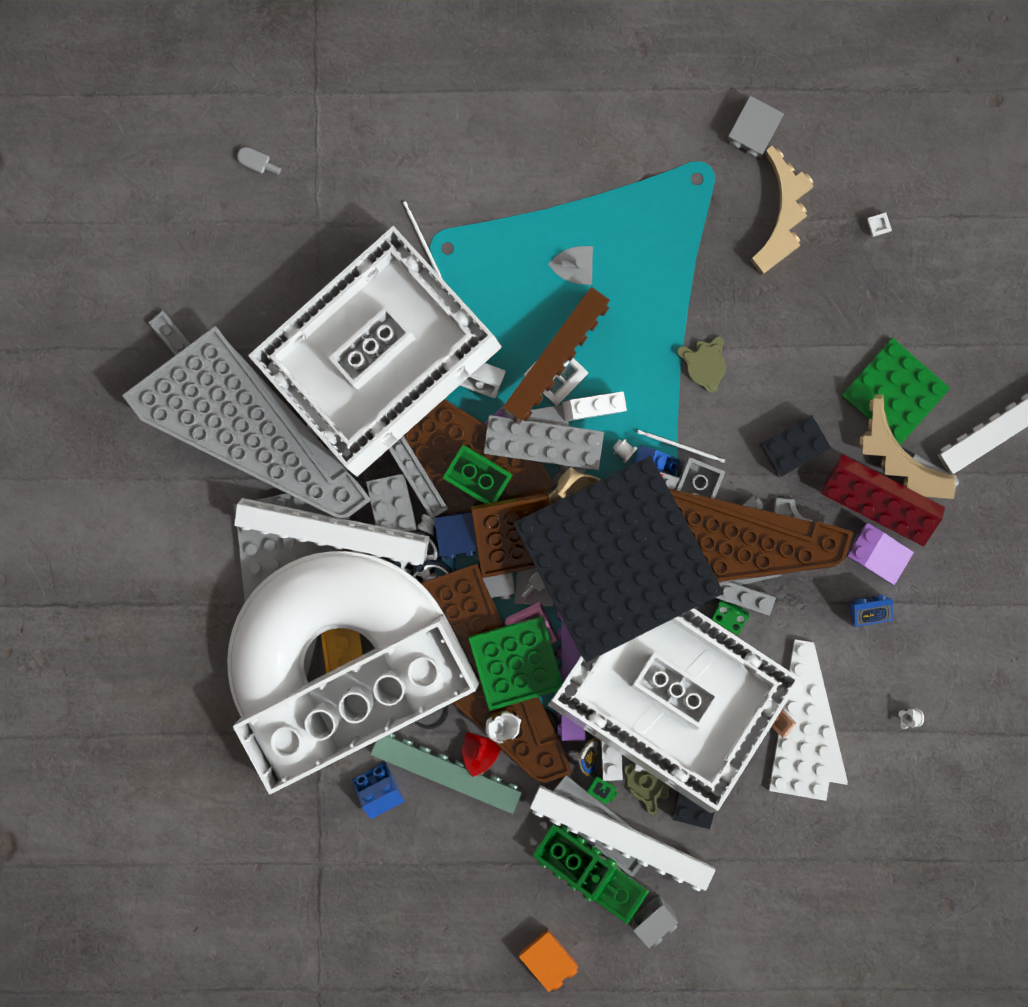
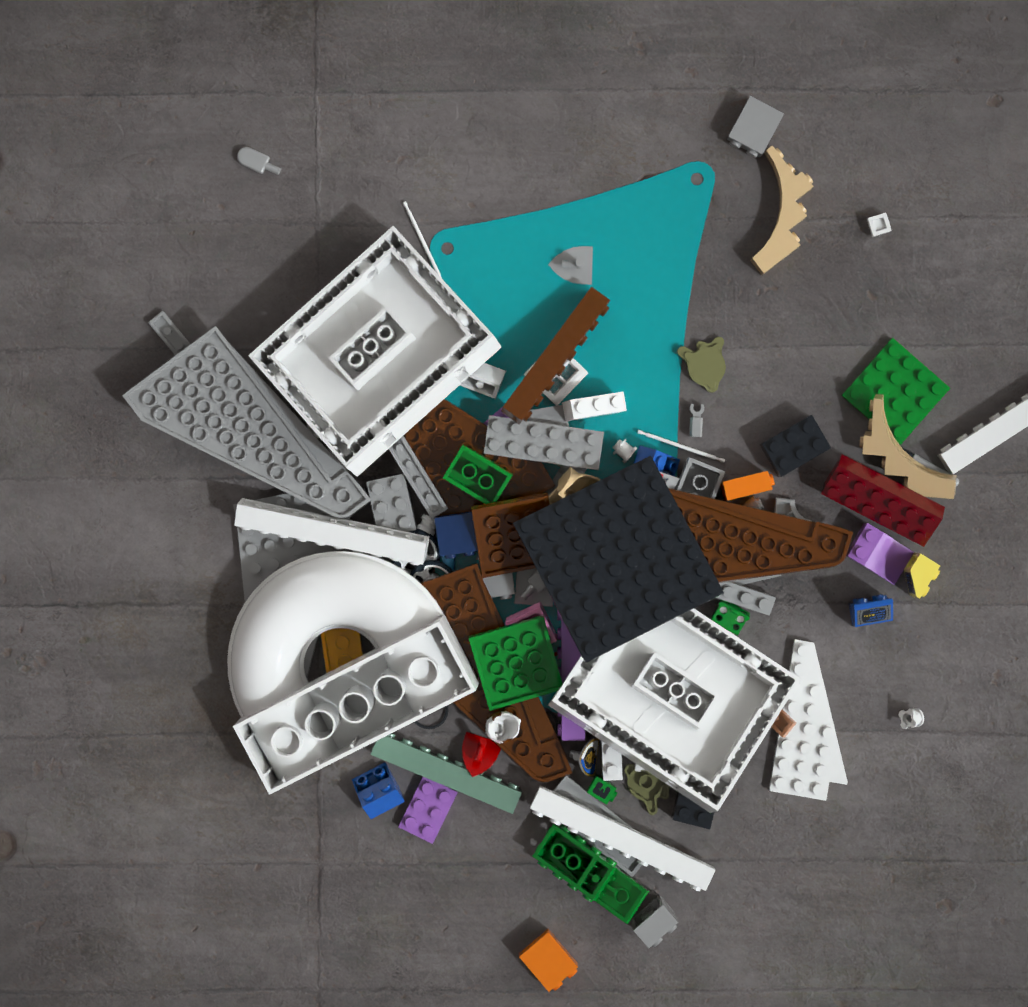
none -> medium lavender plate [398,777,458,844]
none -> light grey bar [689,404,704,437]
none -> orange brick [720,471,775,501]
none -> light yellow slope [904,553,940,599]

